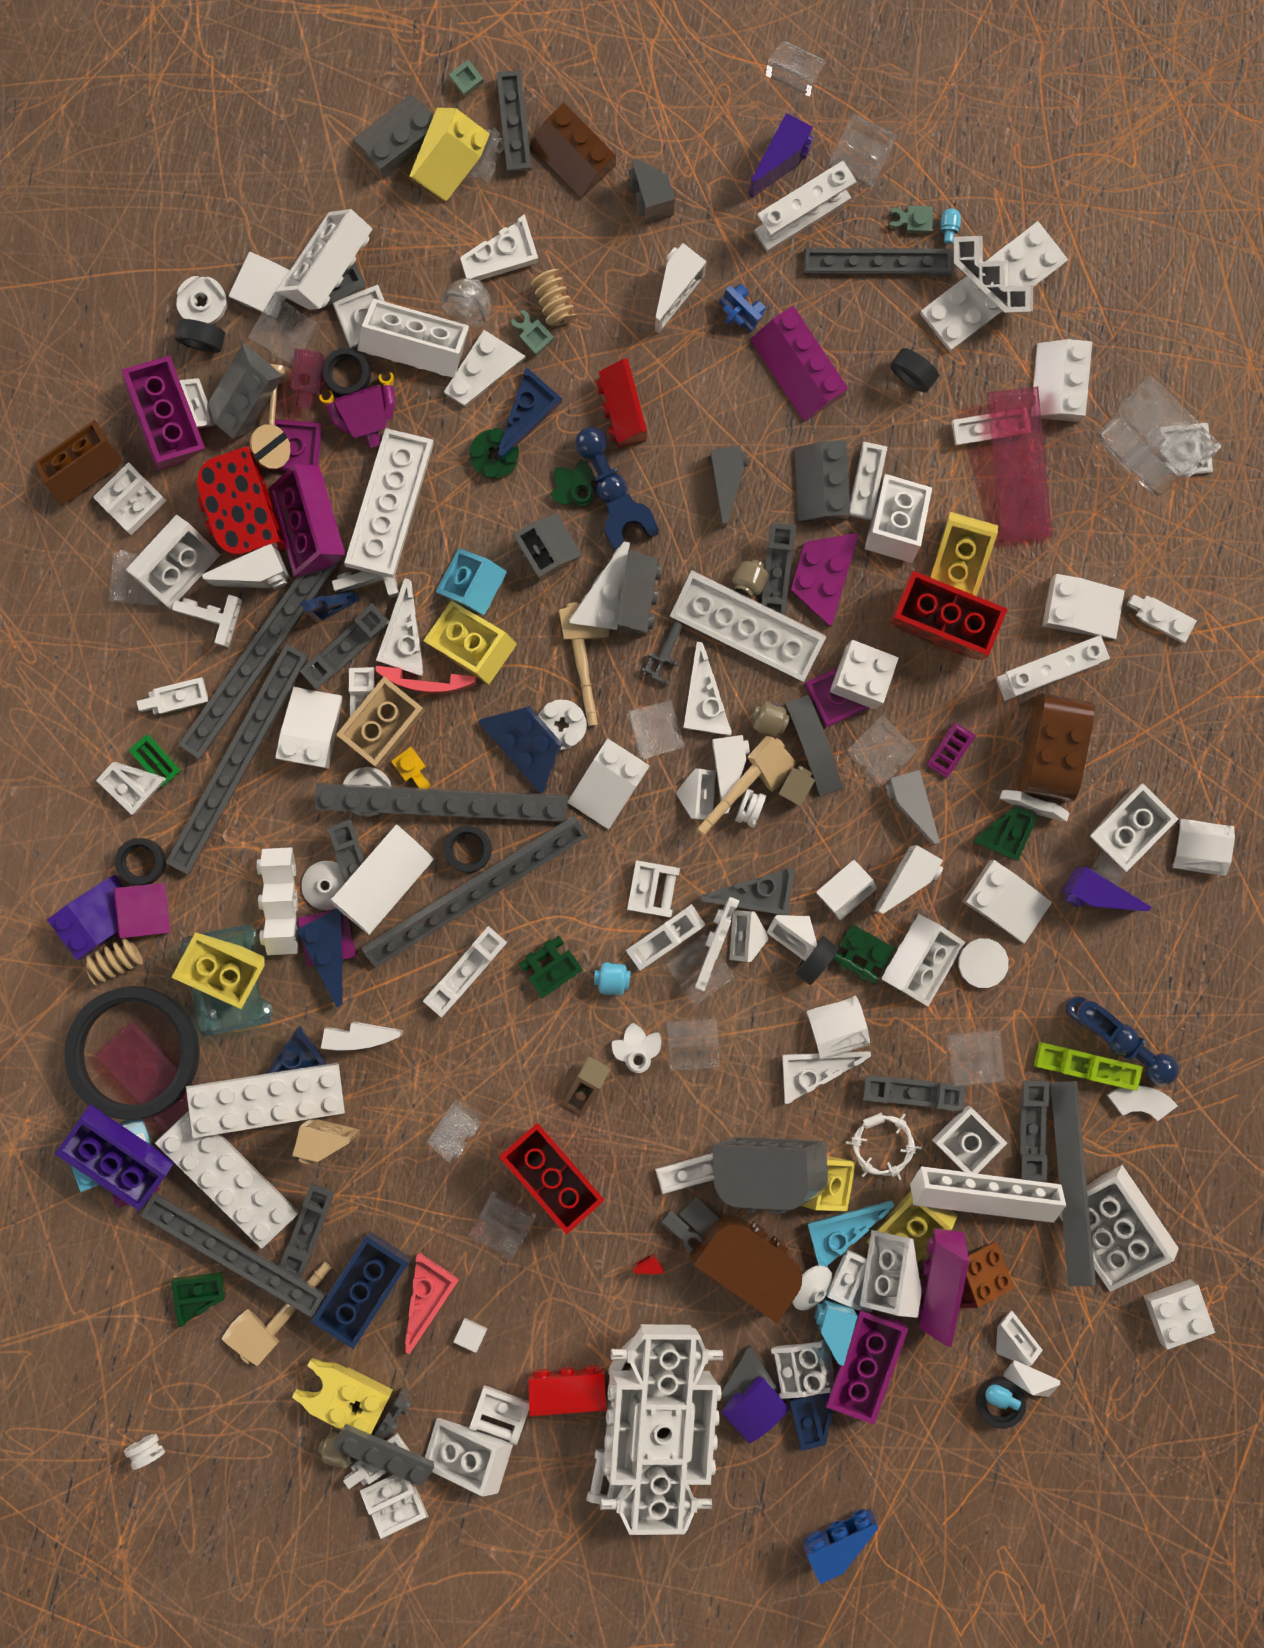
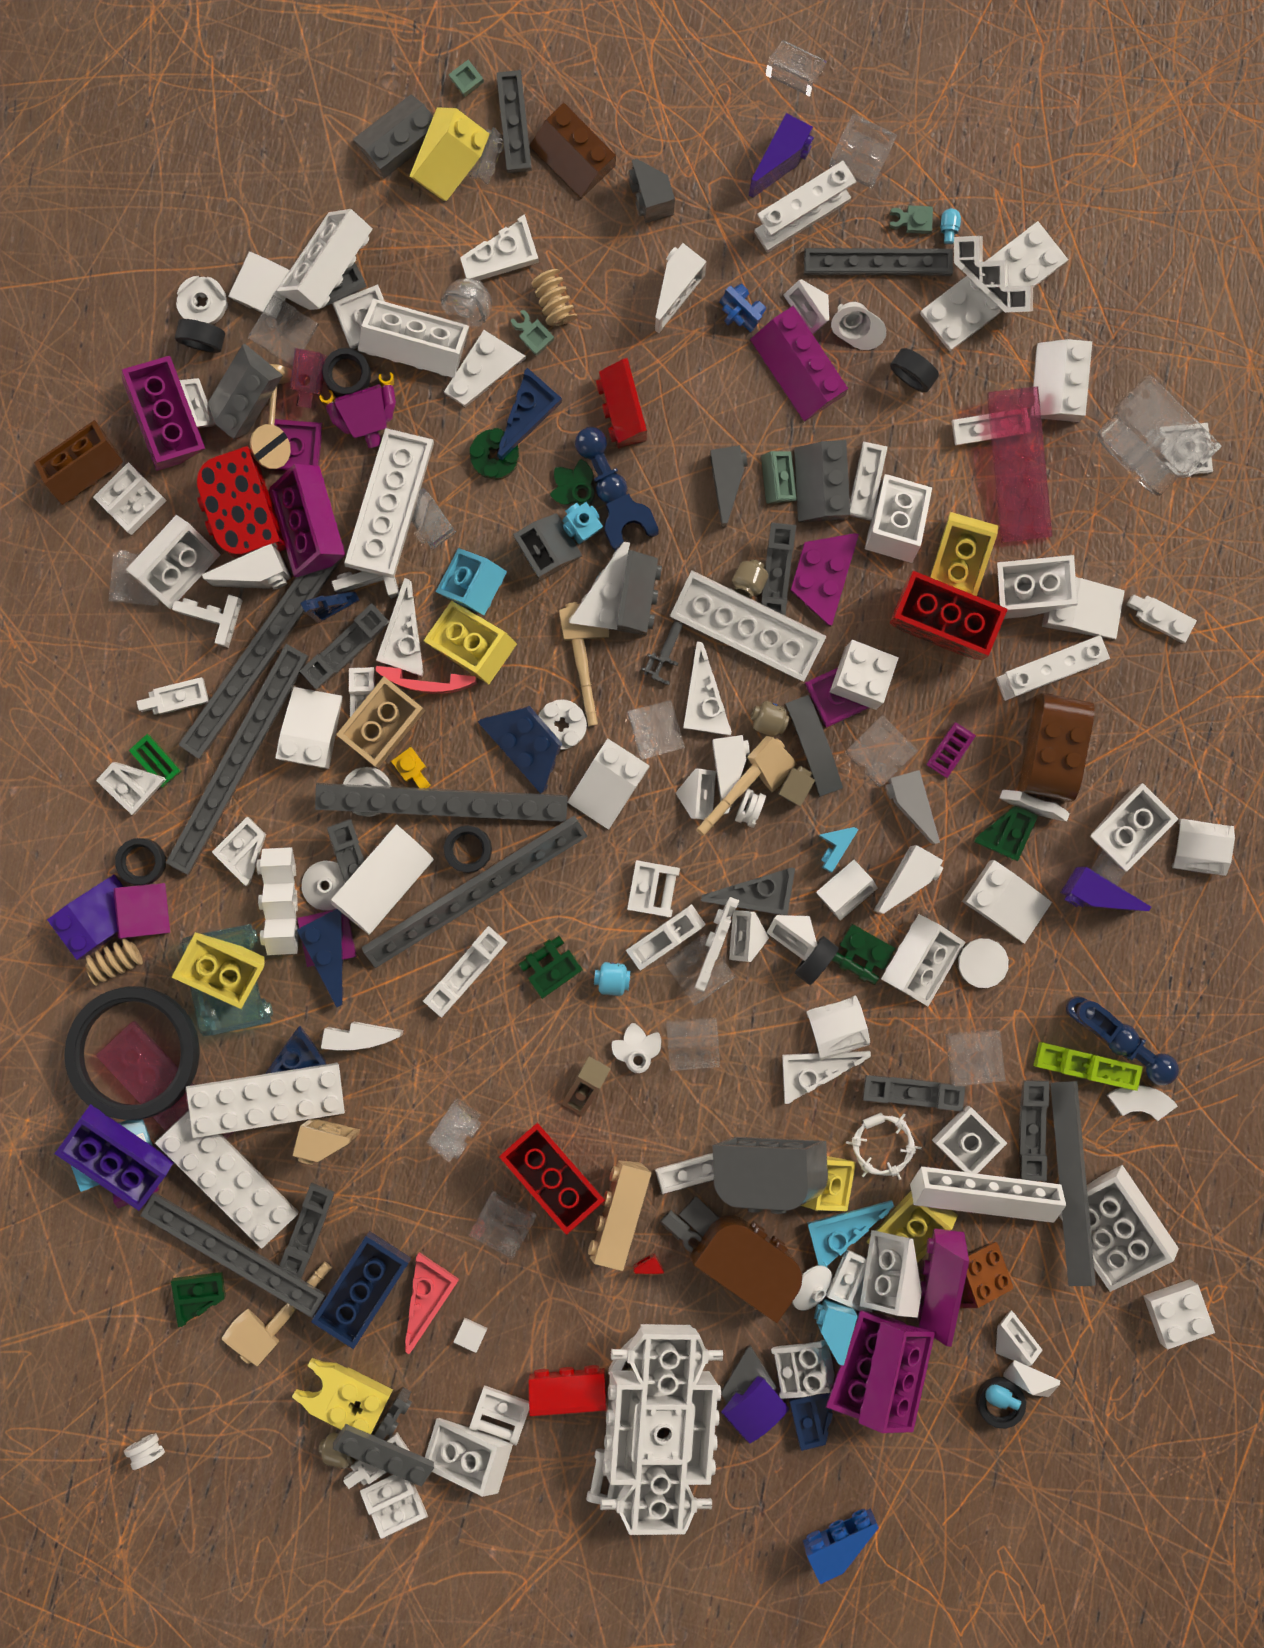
none -> white wing [212,817,266,886]
none -> clear slope [411,488,456,550]
none -> medium azure brick [562,502,603,545]
none -> tan slope [588,1160,651,1271]
none -> sand green slope [761,451,797,504]
none -> white slope [783,279,829,334]
none -> medium azure slope [818,827,858,872]
none -> white piece [831,302,886,350]
none -> magenta slope [859,1322,935,1433]
none -> white slope [997,555,1078,619]

